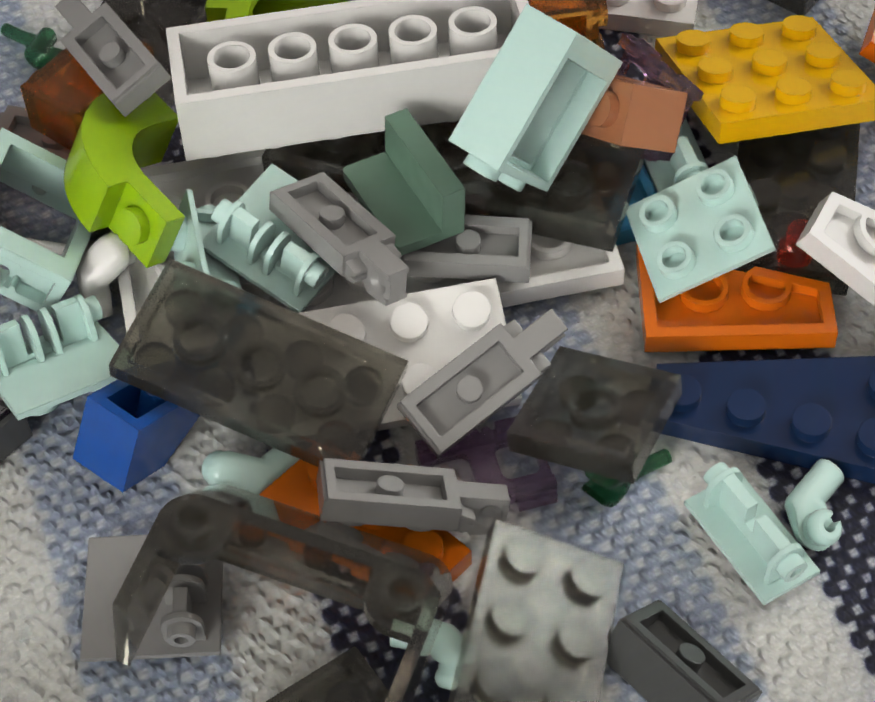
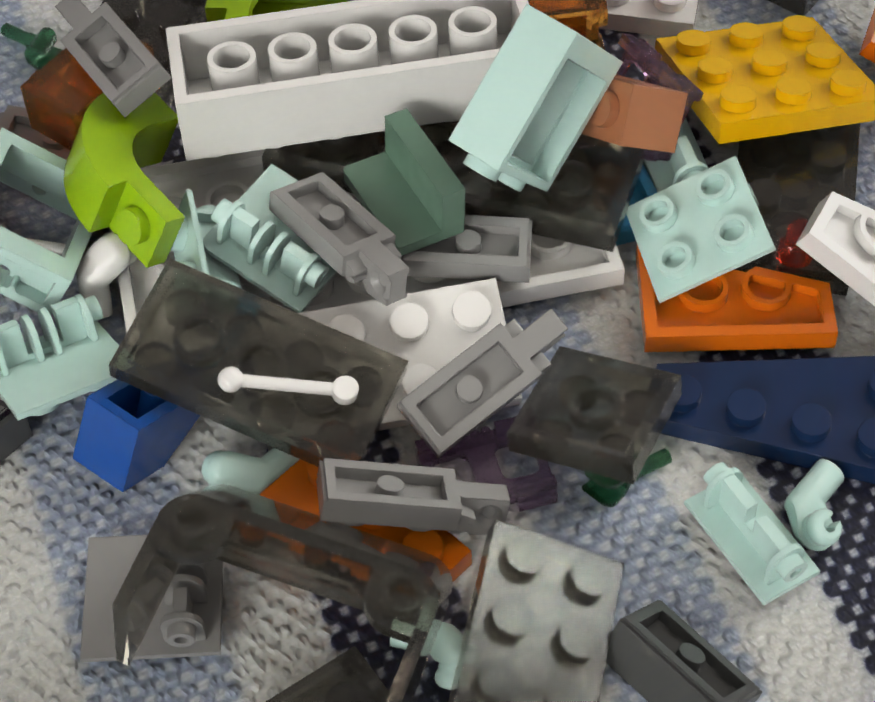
none -> white hinge [217,366,359,405]

